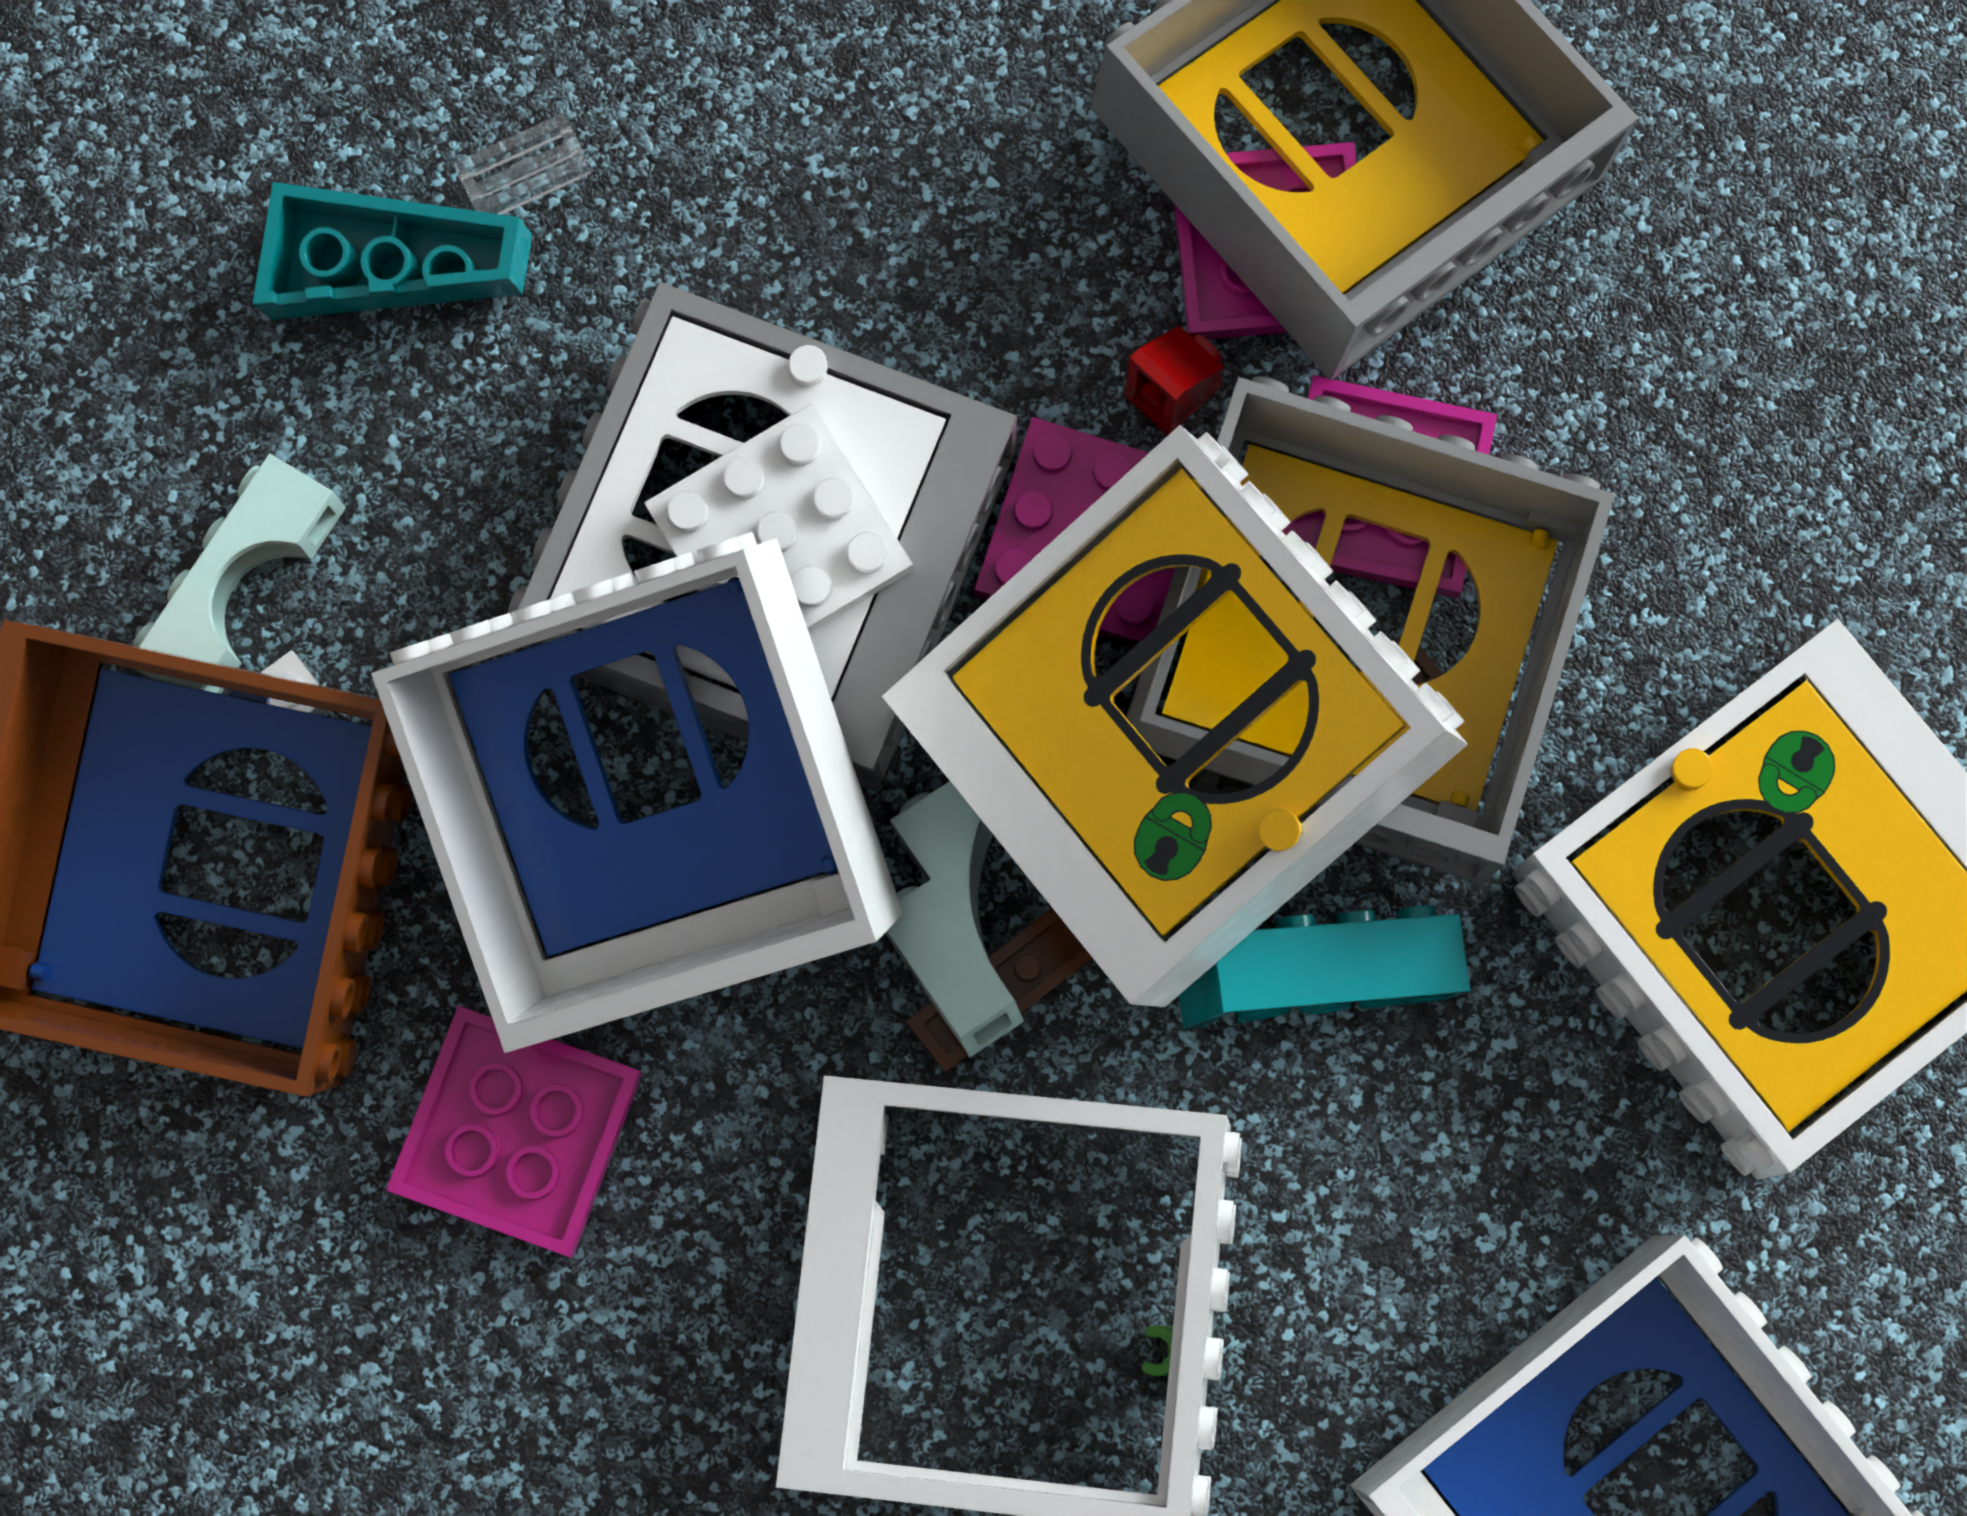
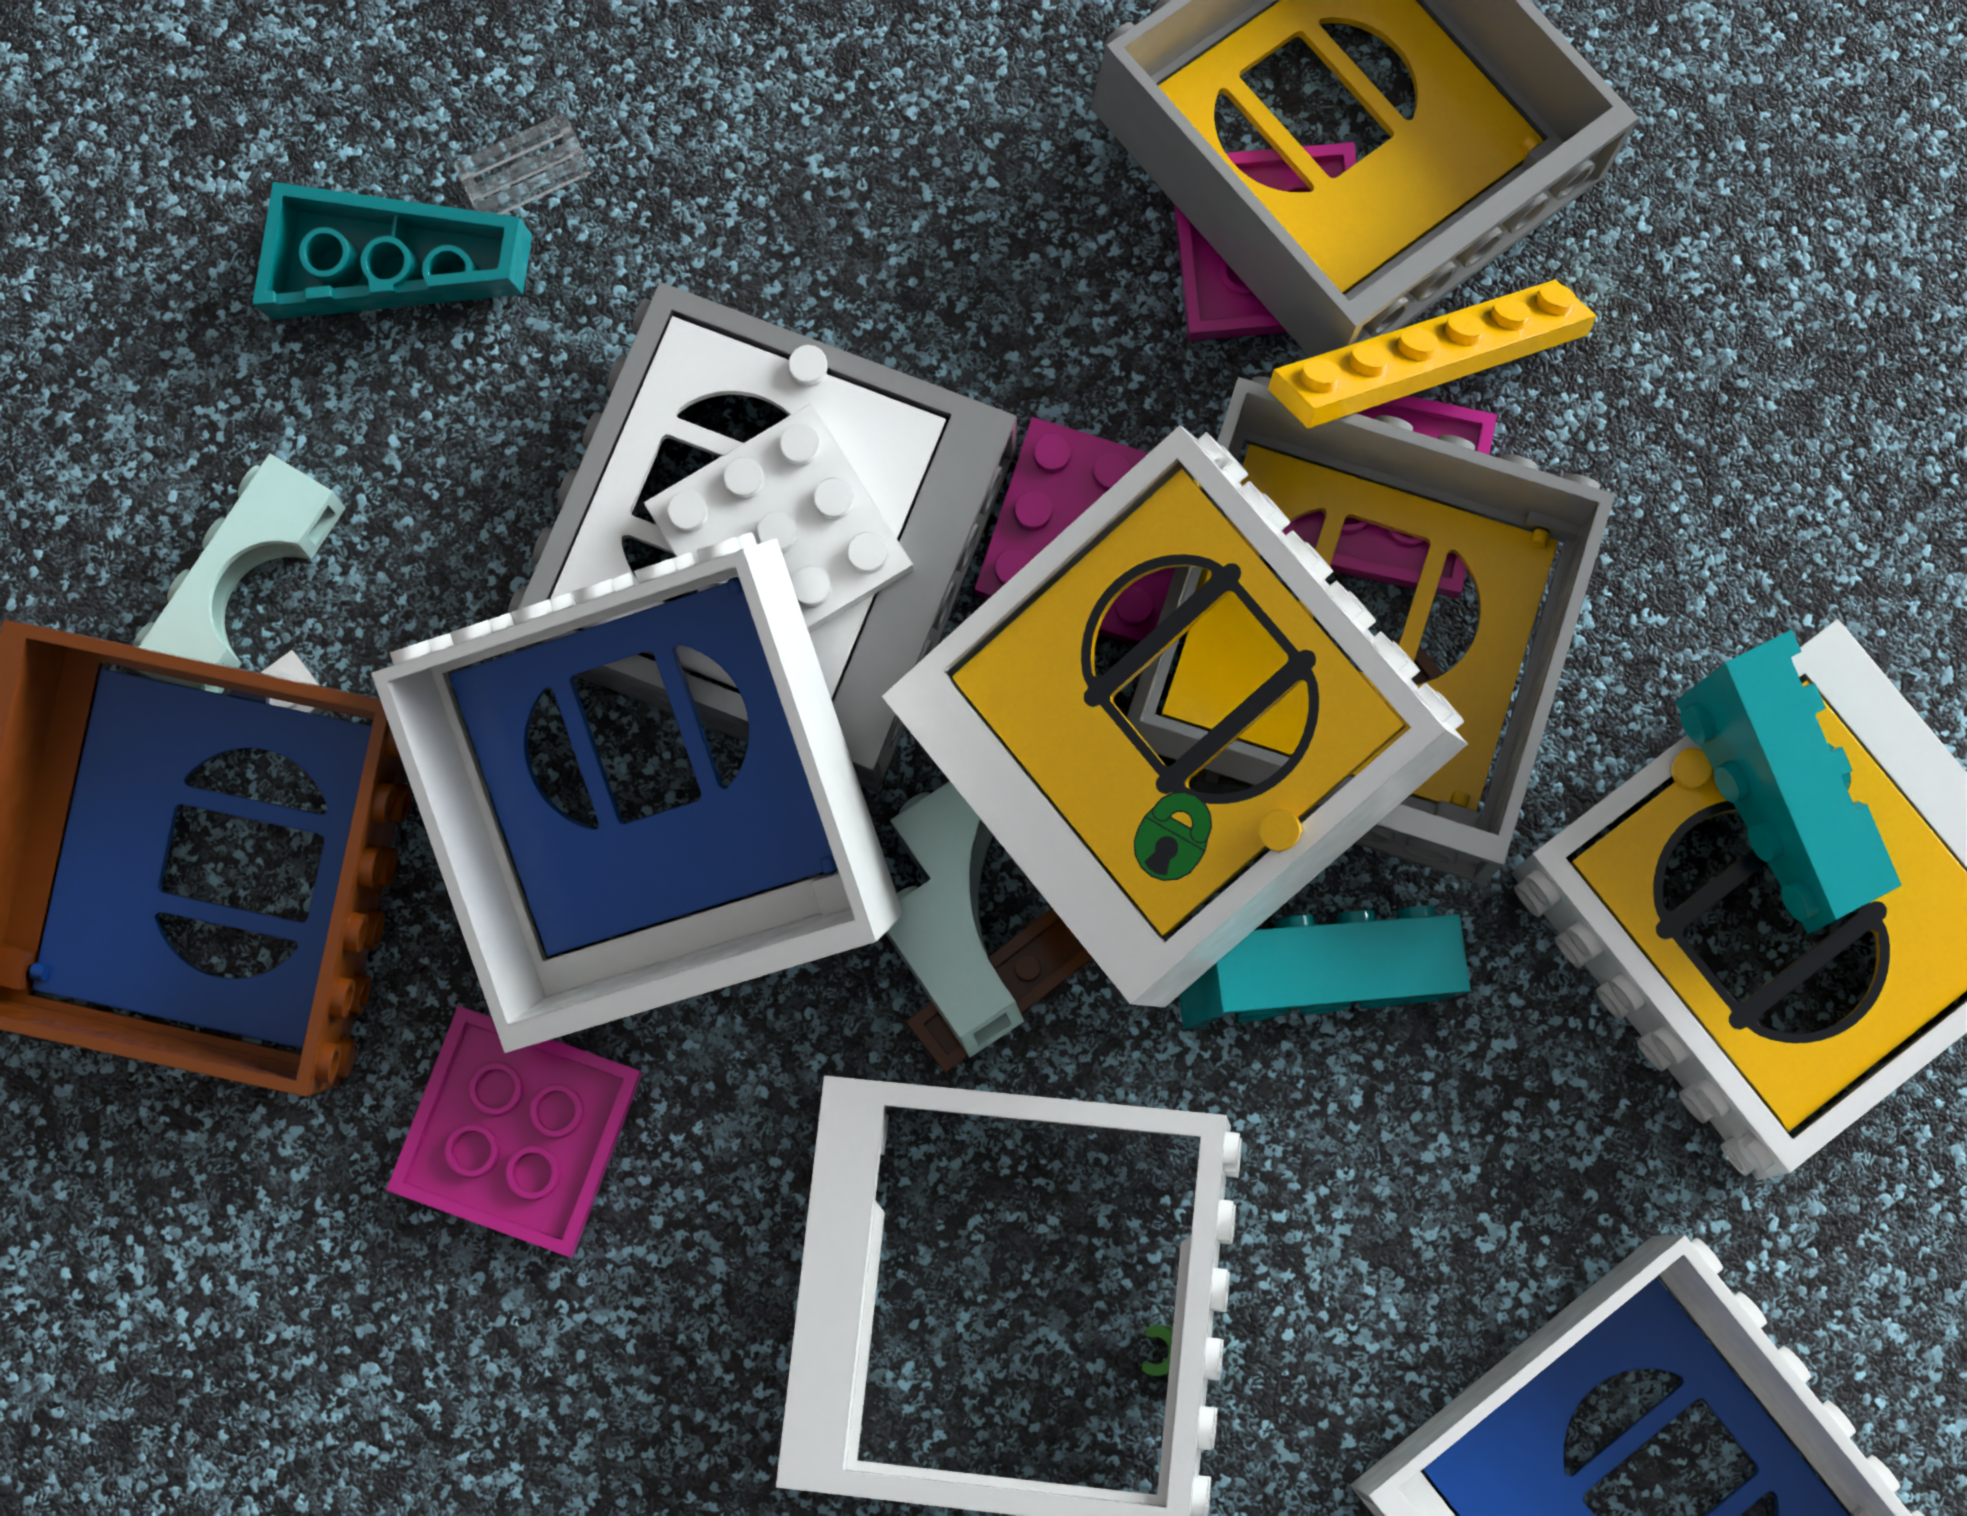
red slope [1124,326,1225,436] -> none
none -> yellow plate [1268,279,1596,429]
none -> teal wedge [1675,629,1902,934]

